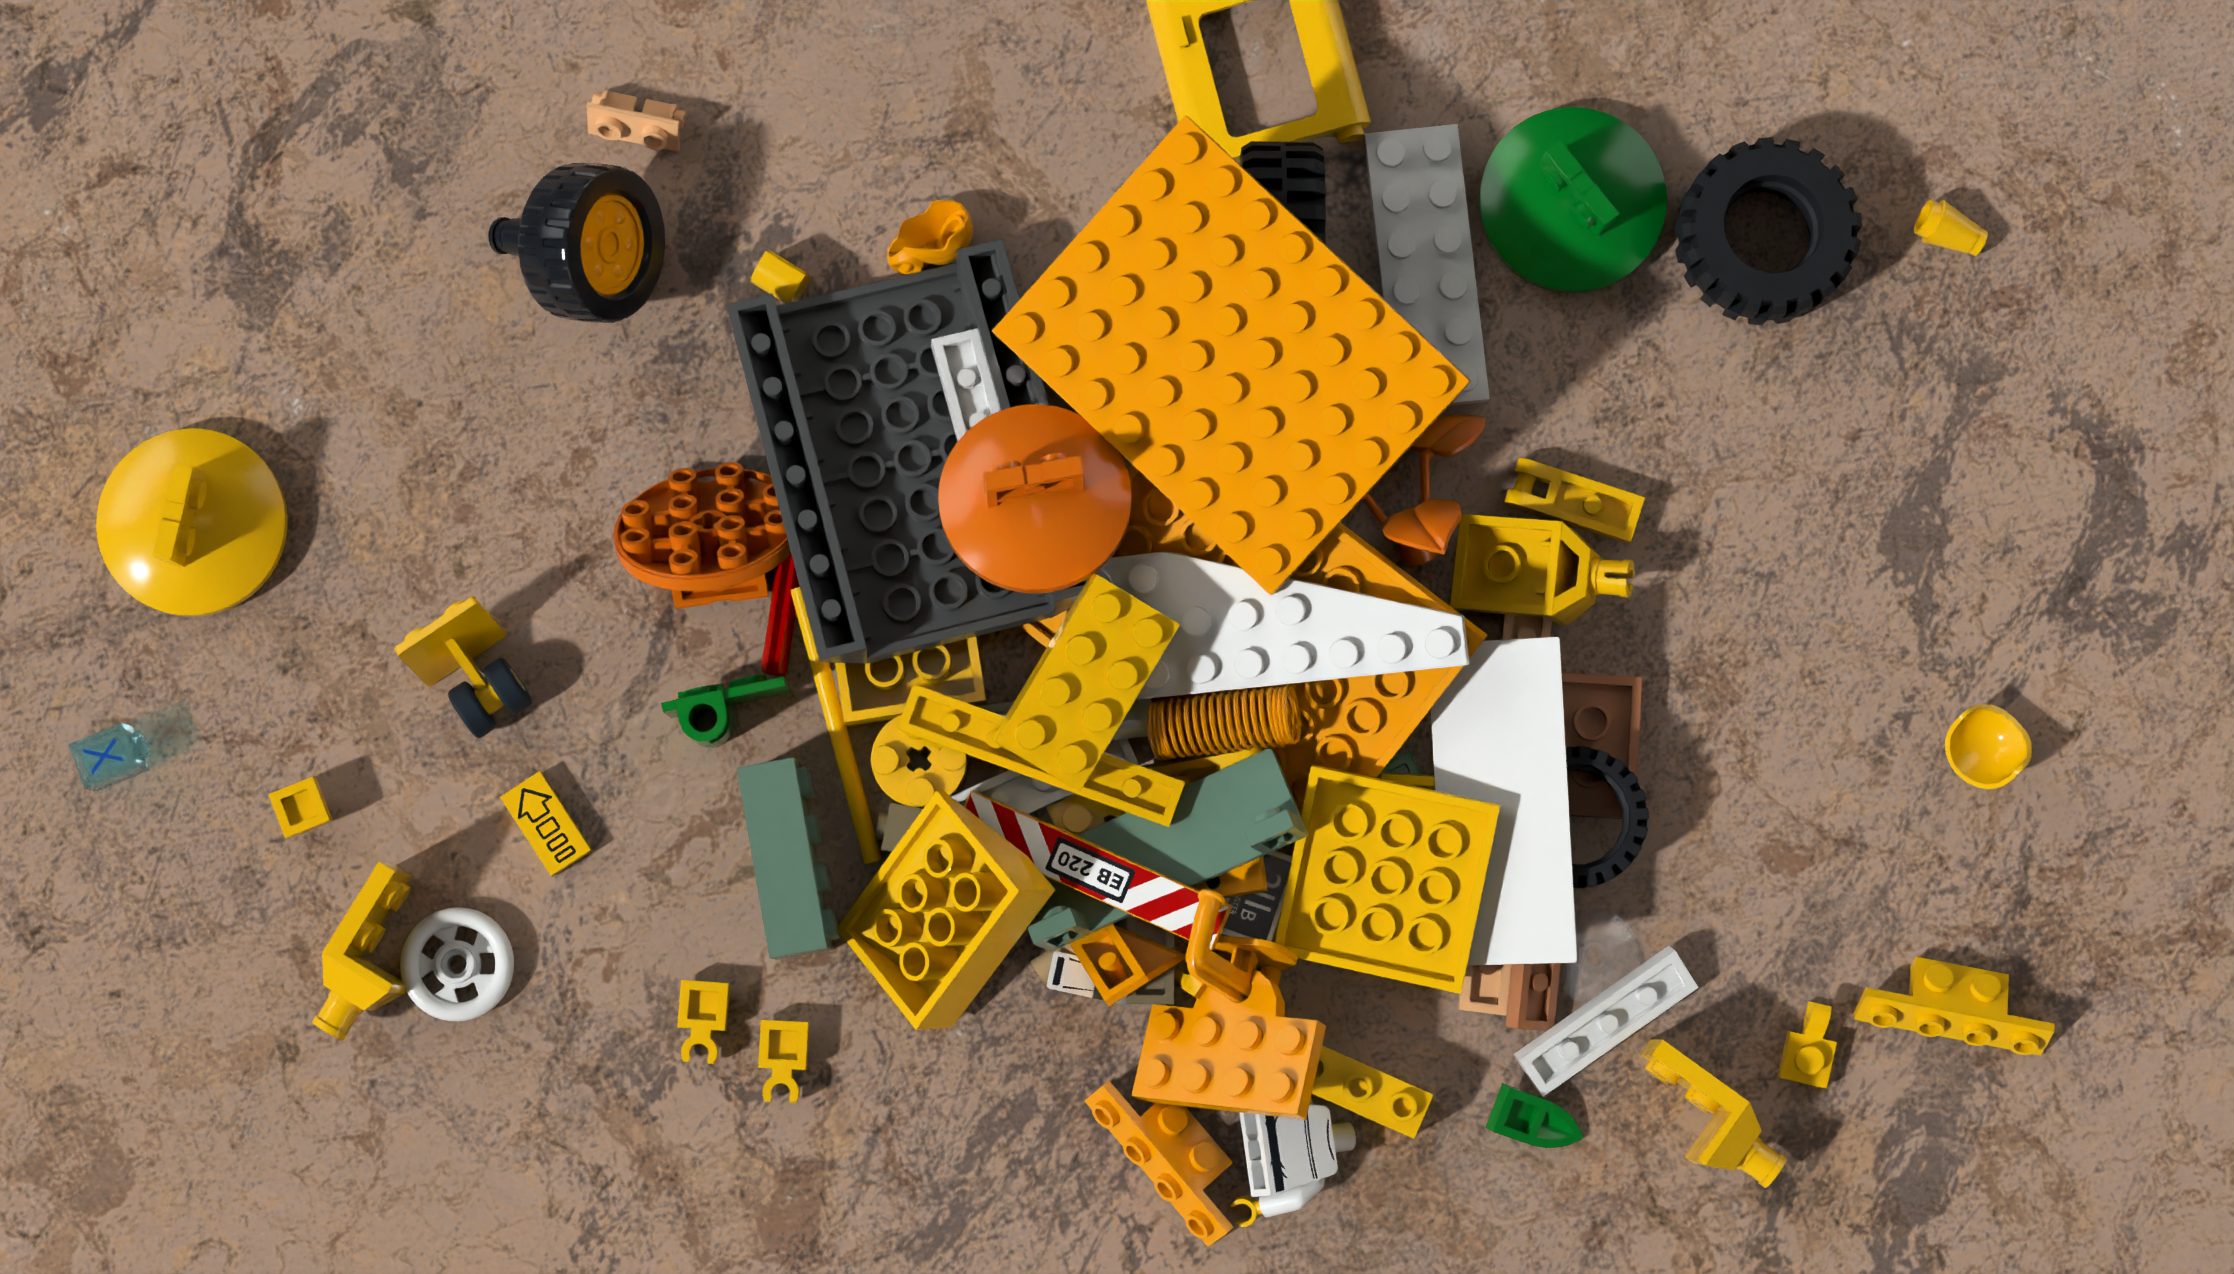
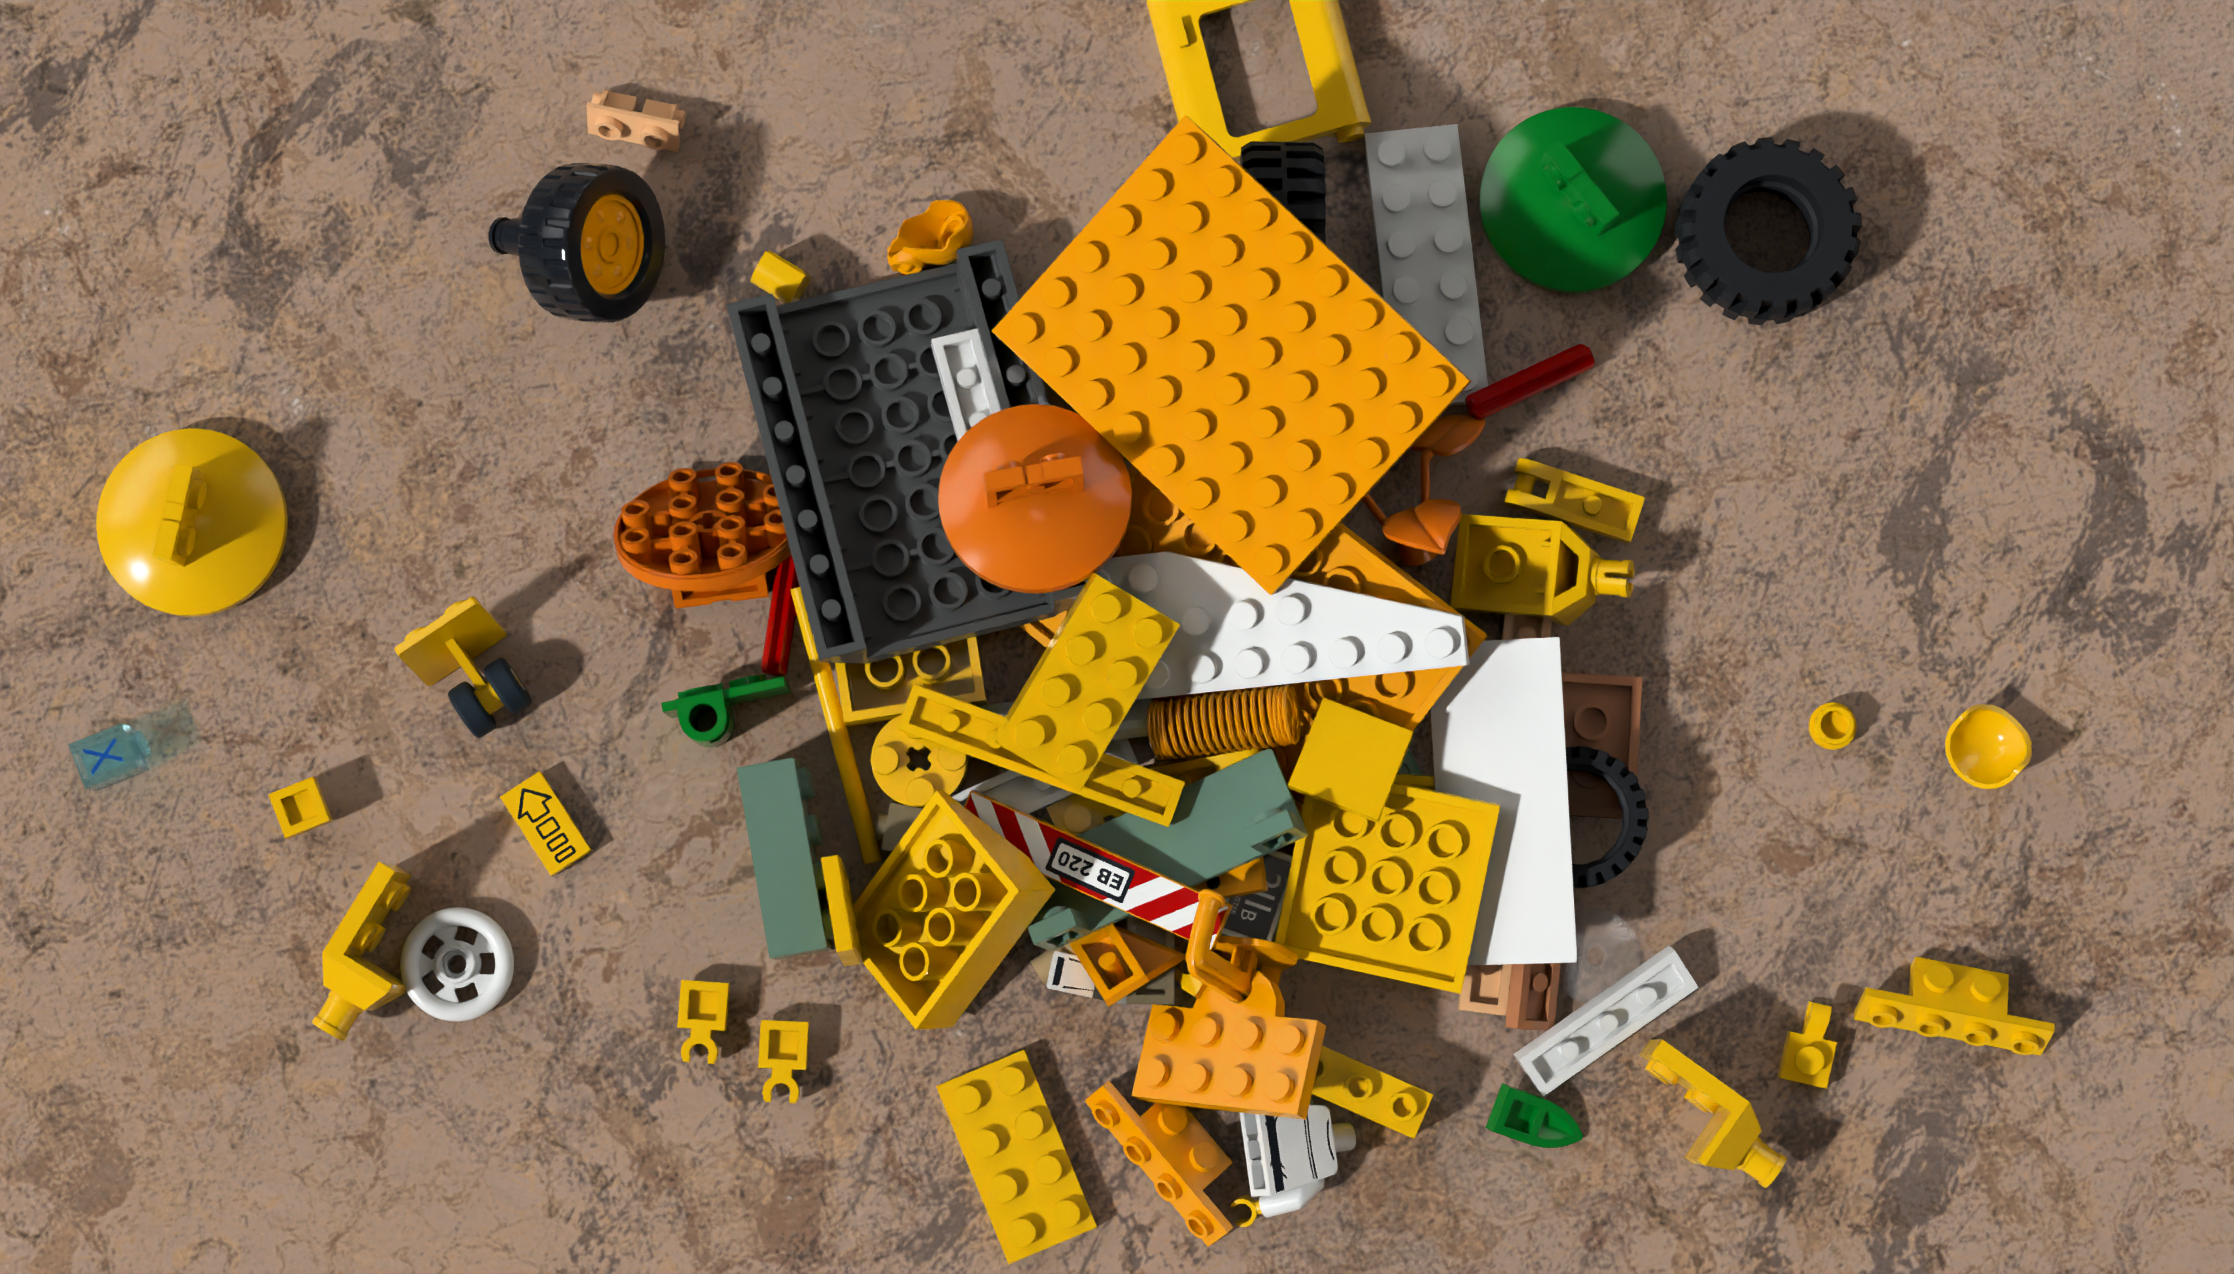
yellow cone [1914,199,1988,256] -> none
none -> yellow tile [821,855,863,967]
none -> yellow plate [936,1049,1097,1264]
none -> yellow tile [1288,697,1413,823]
none -> red axle [1465,344,1595,420]
none -> yellow plate [1808,702,1857,750]

